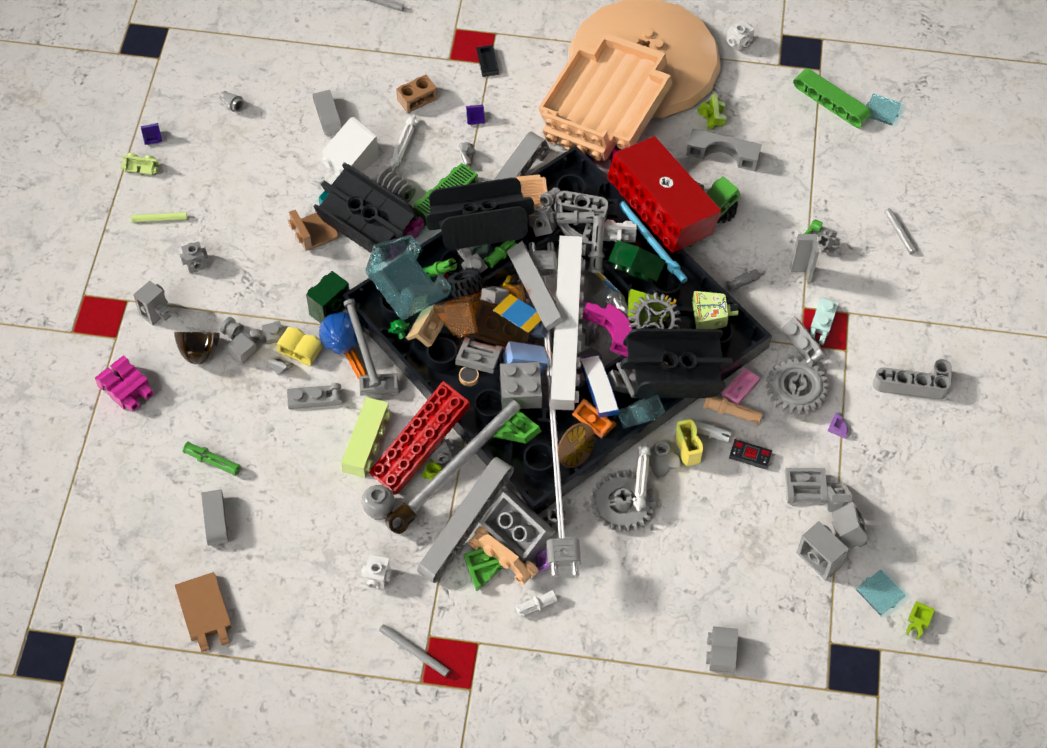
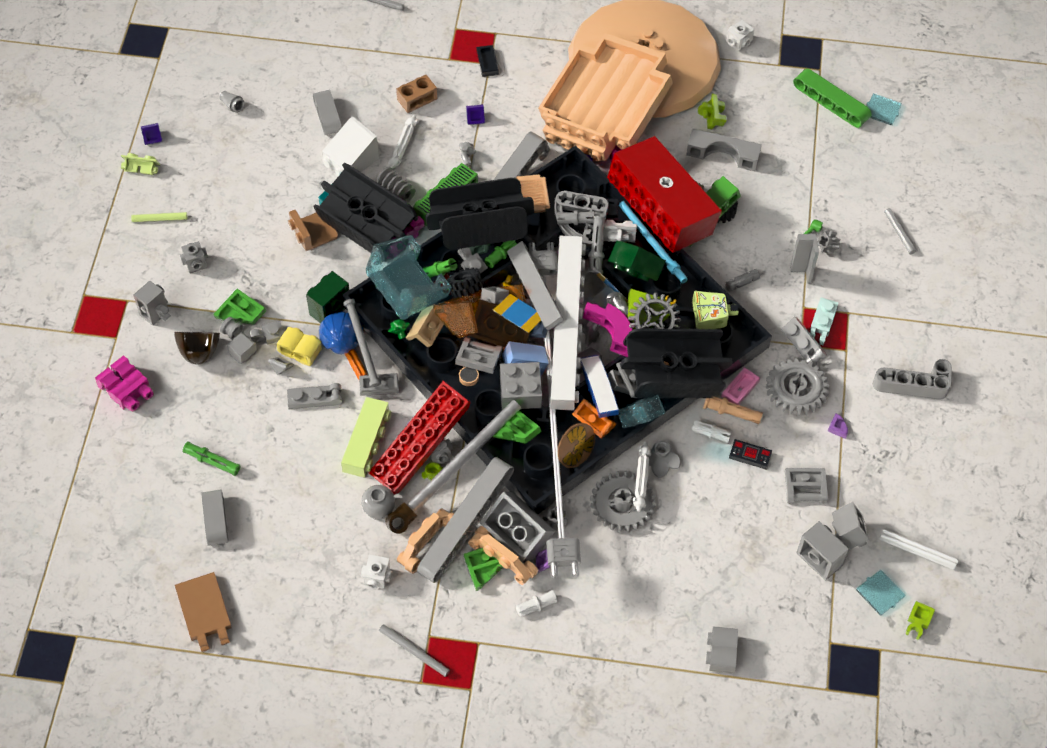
light grey brick [529,205,558,237] -> none
light grey pin [540,188,561,206] -> none
light yellow brick [675,419,703,466] -> none
light grey slope [827,483,852,512] -> none
none -> bright green wing [213,288,266,325]
none -> light nougat plate [397,508,454,574]
none -> white axle [880,529,958,569]

